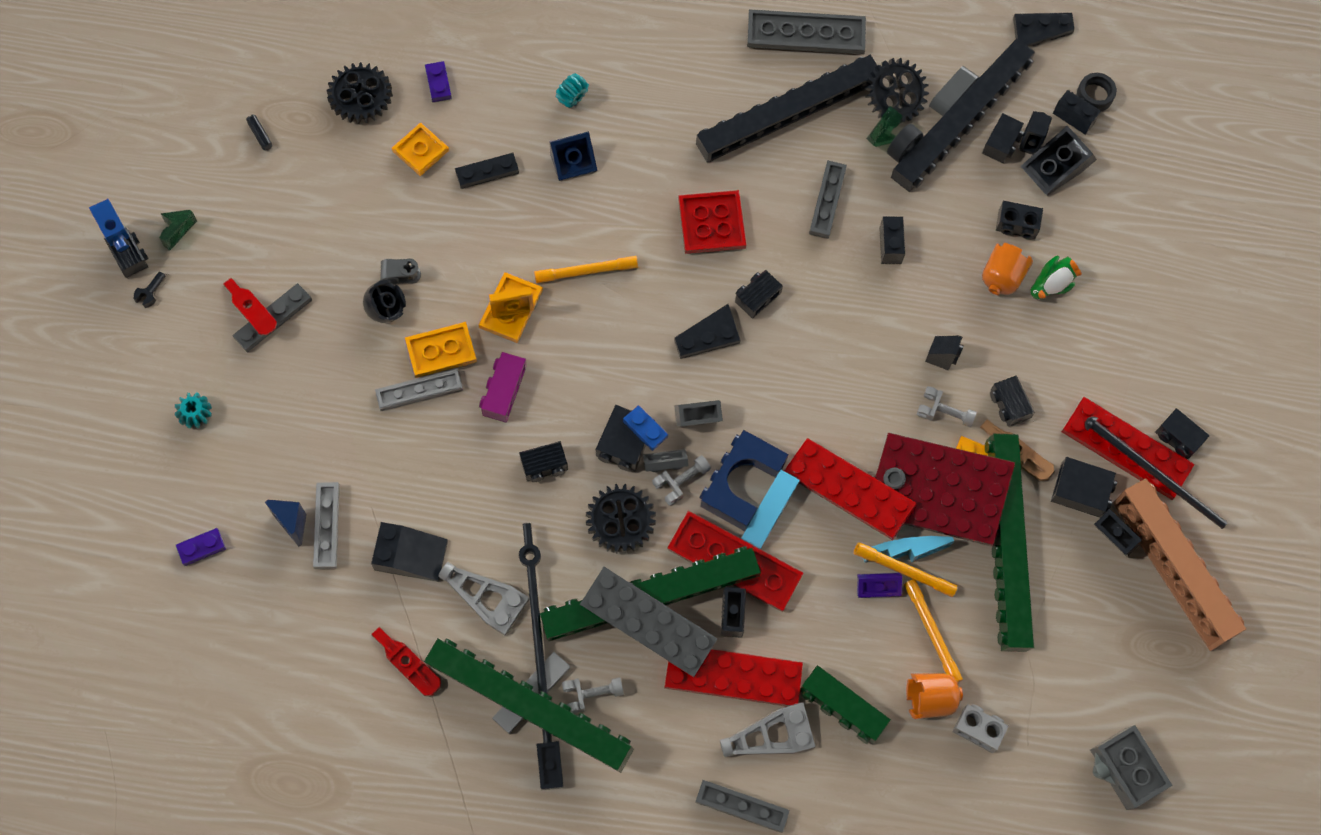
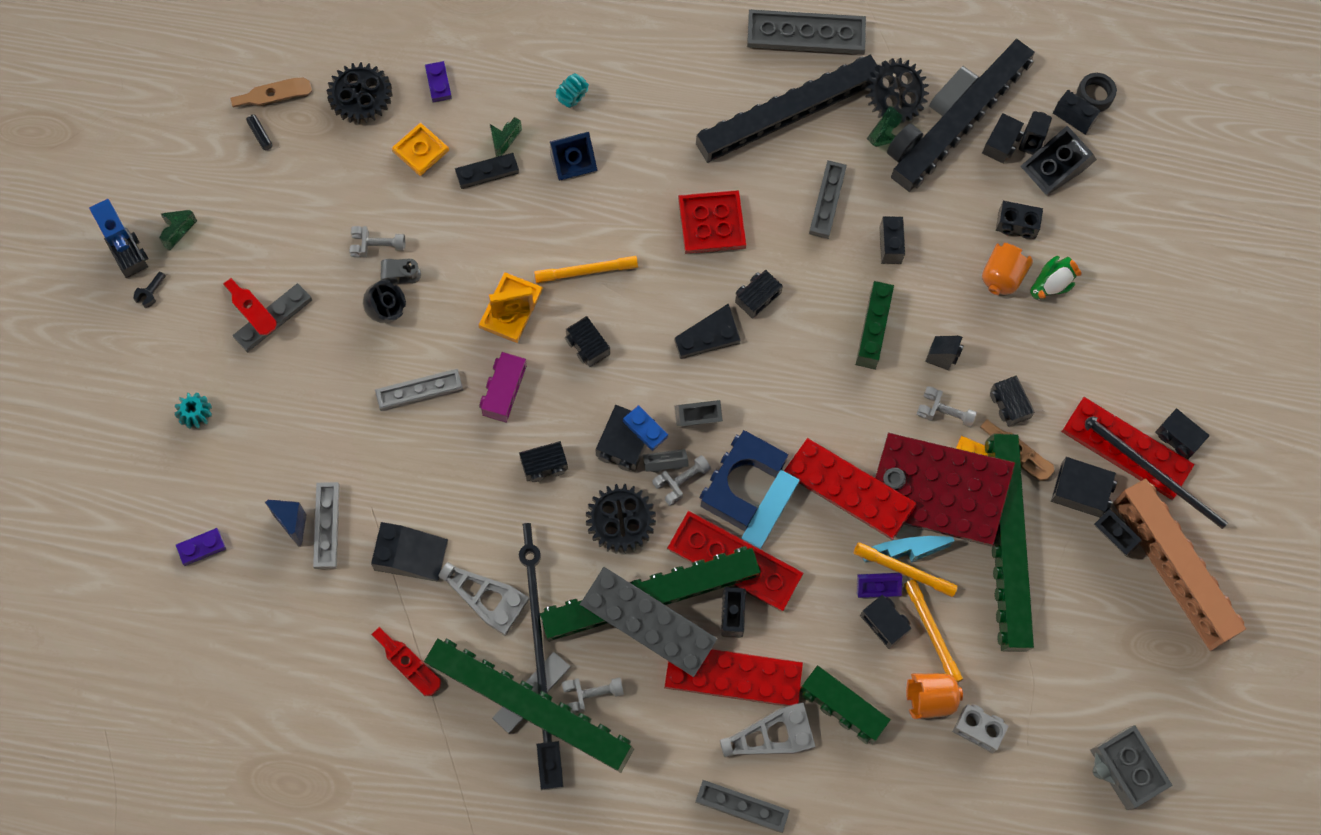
light orange plate [405,322,477,378] -> none
black wing [1013,13,1074,46] -> none
none -> medium nougat piece [230,77,312,108]
none -> light grey bar [349,226,406,258]
none -> clear green slope [490,117,522,157]
none -> black brick [565,316,610,367]
none -> dark green brick [855,281,894,370]
none -> black brick [860,594,912,649]

